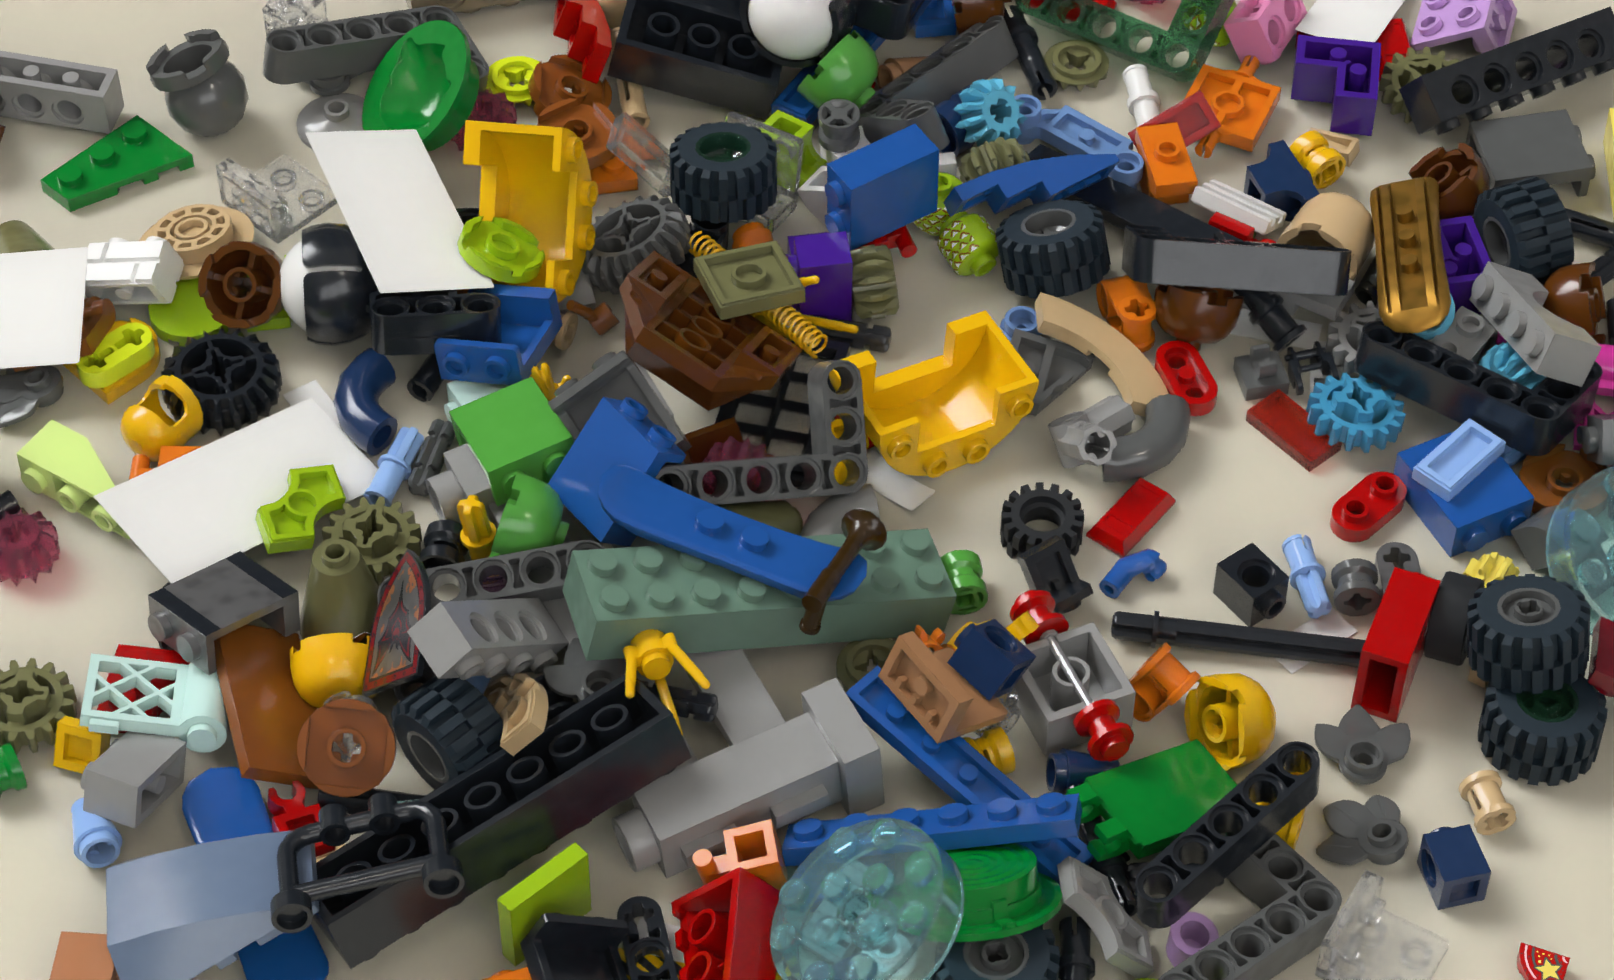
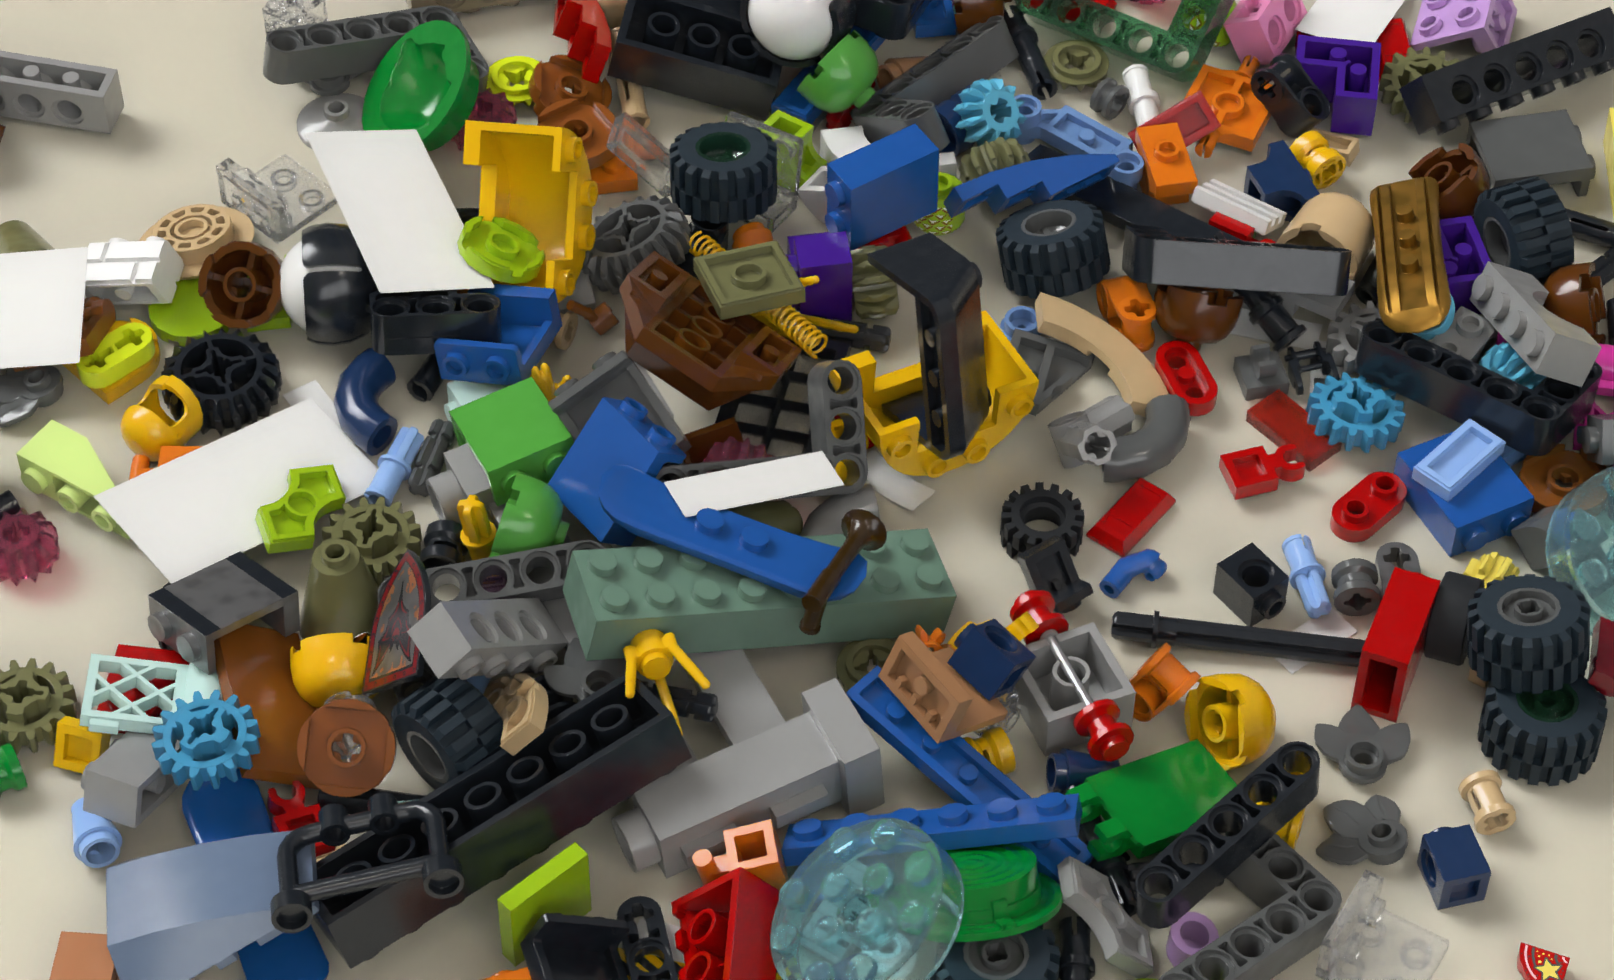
green wing [40,115,194,212] -> none
dark grey tile [146,29,249,137] -> none
dark grey wheel [818,99,860,153] -> none
lime head [937,212,999,277] -> none
bright green wheel [940,550,988,615] -> none
none -> dark azure gear [151,690,261,791]
none -> white sticker [664,451,844,518]
none -> black windscreen [867,233,992,460]
none -> dark grey bush [1090,77,1130,120]
none -> red plate [1219,444,1306,500]
none -> black piece [1250,53,1331,138]

